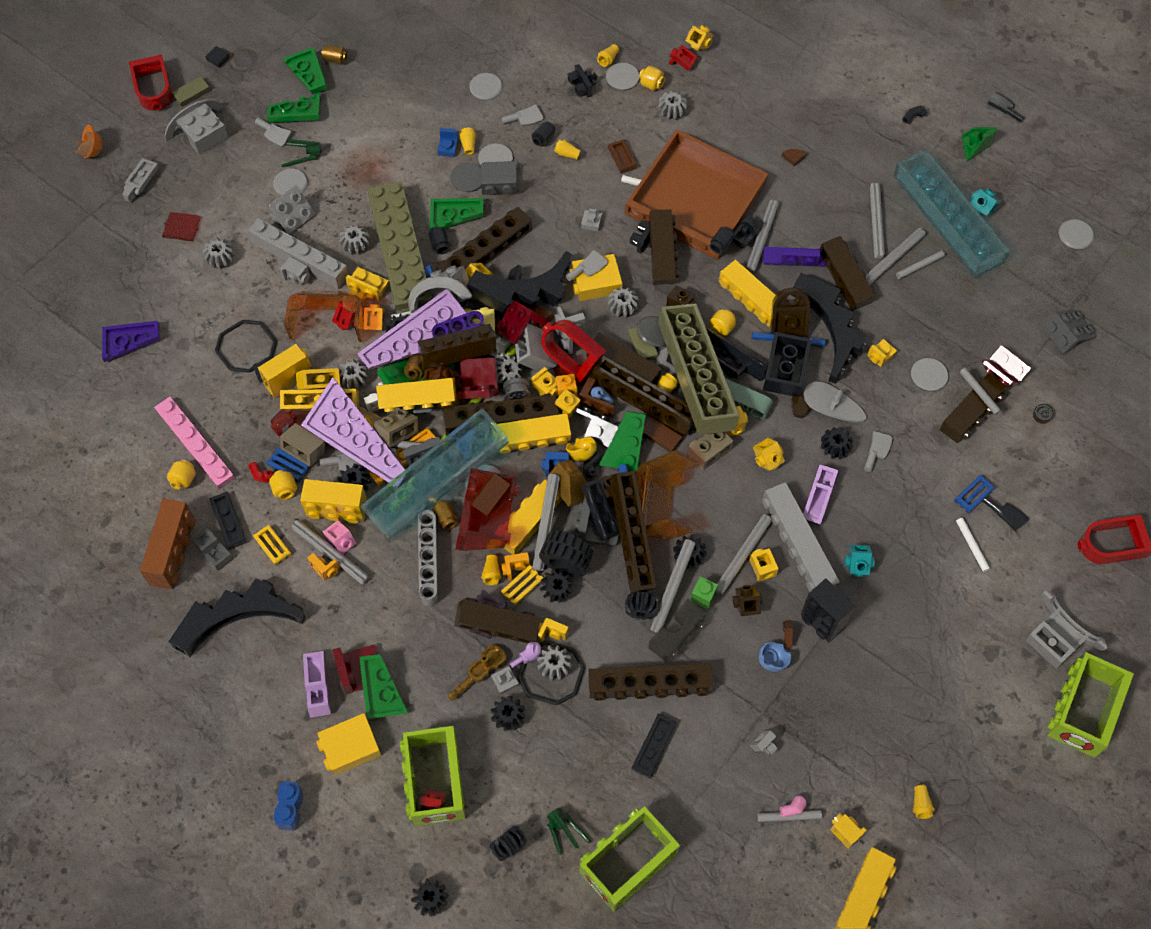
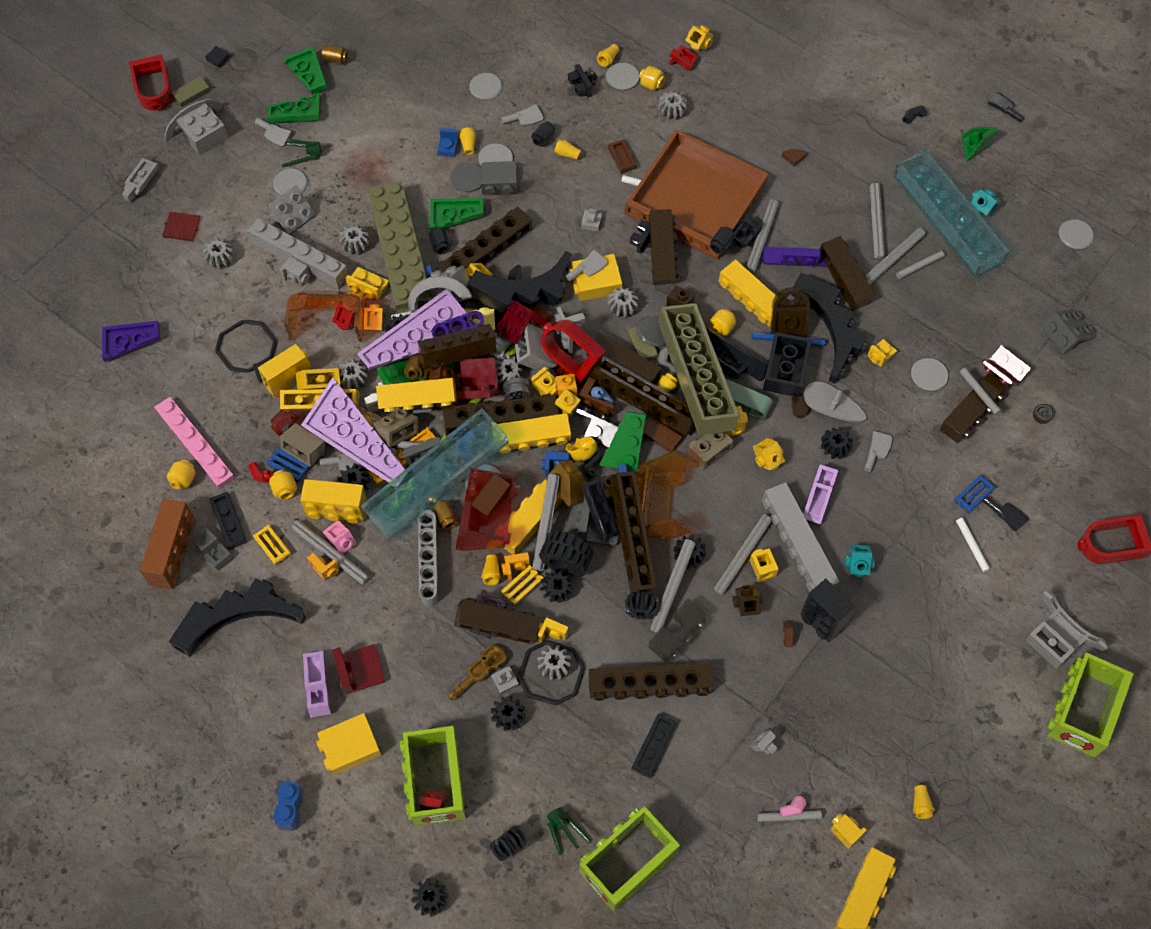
orange piece [74,124,103,159] -> none
green wing [360,654,408,719] -> none
lavender piece [510,642,541,668] -> none
bright green brick [690,577,718,610] -> none
medium blue hair [758,642,791,673] -> none

